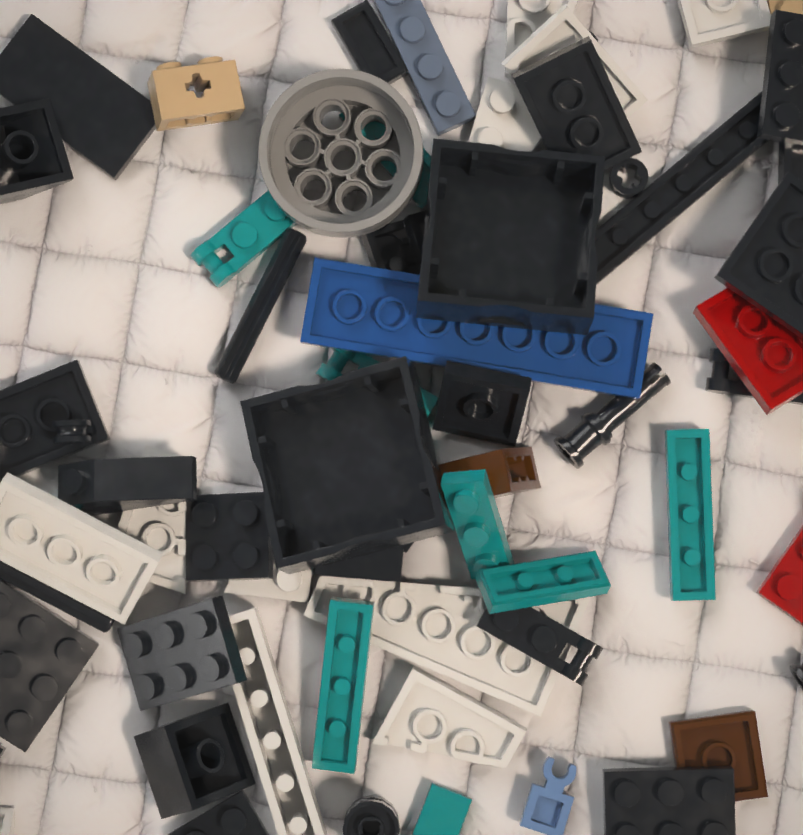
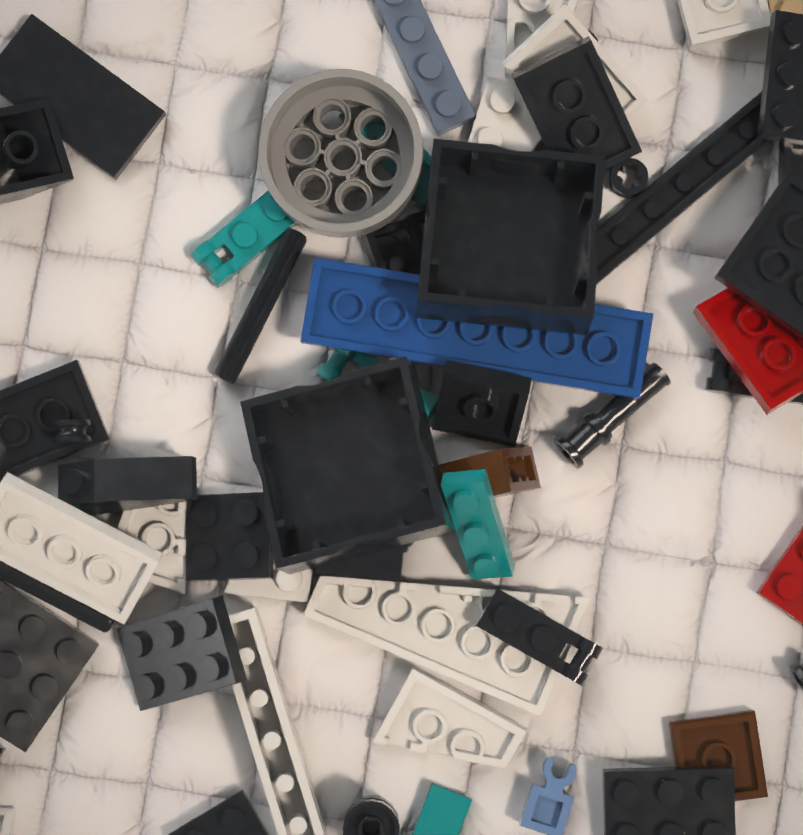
black slope [134,703,256,819] -> none
tan brick [147,56,245,131] -> none
teal plate [312,596,375,774] -> none
black tile [331,0,408,84] -> none
teal tile [475,551,611,614] -> none
teal plate [665,429,716,601] -> none

